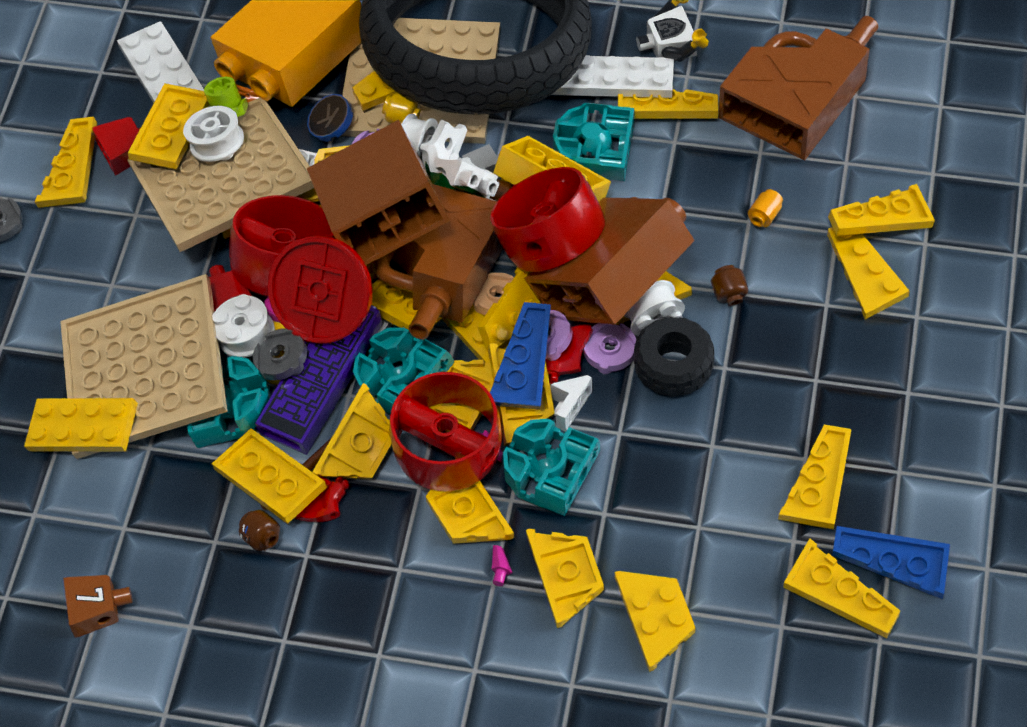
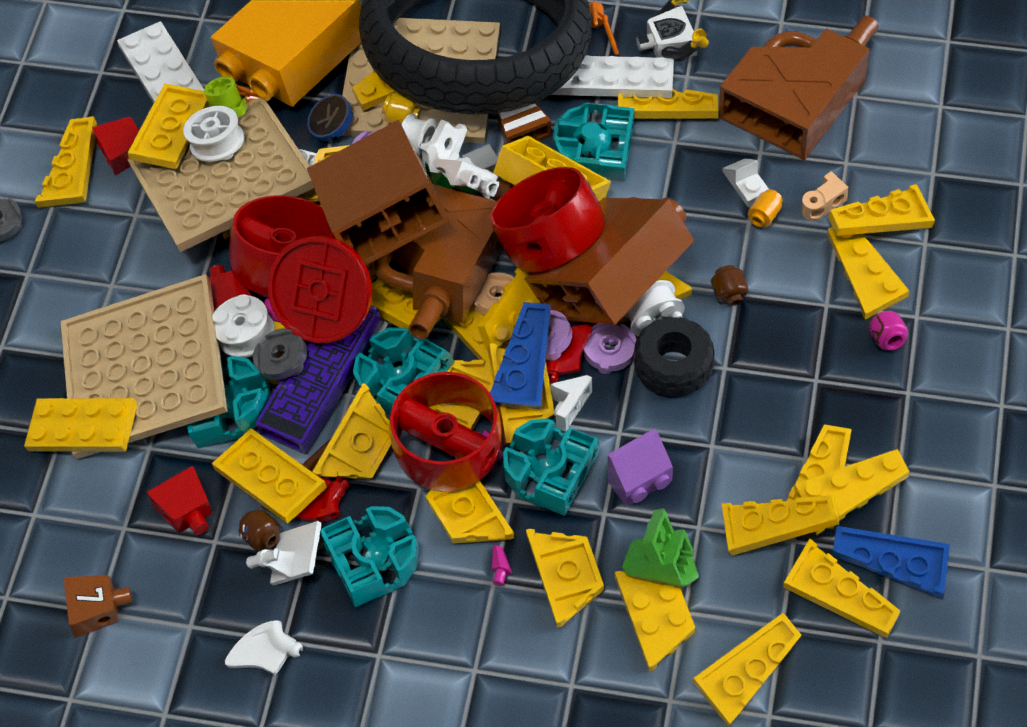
none -> red torso [147,466,212,535]
none -> white arm [225,620,303,676]
none -> white plate [246,521,322,586]
none -> teal connector [320,506,419,607]
none -> dark orange torso [497,103,551,145]
none -> orange plant [589,2,619,56]
none -> medium lavender slope [608,428,673,506]
none -> bright green piece [622,508,699,588]
none -> yellow wing [692,613,801,727]
none -> yellow wing [721,495,839,556]
none -> white slope [722,159,768,207]
none -> yellow wing [794,449,909,535]
none -> light nougat leg [801,171,849,221]
none -> dark pink head [869,311,908,351]

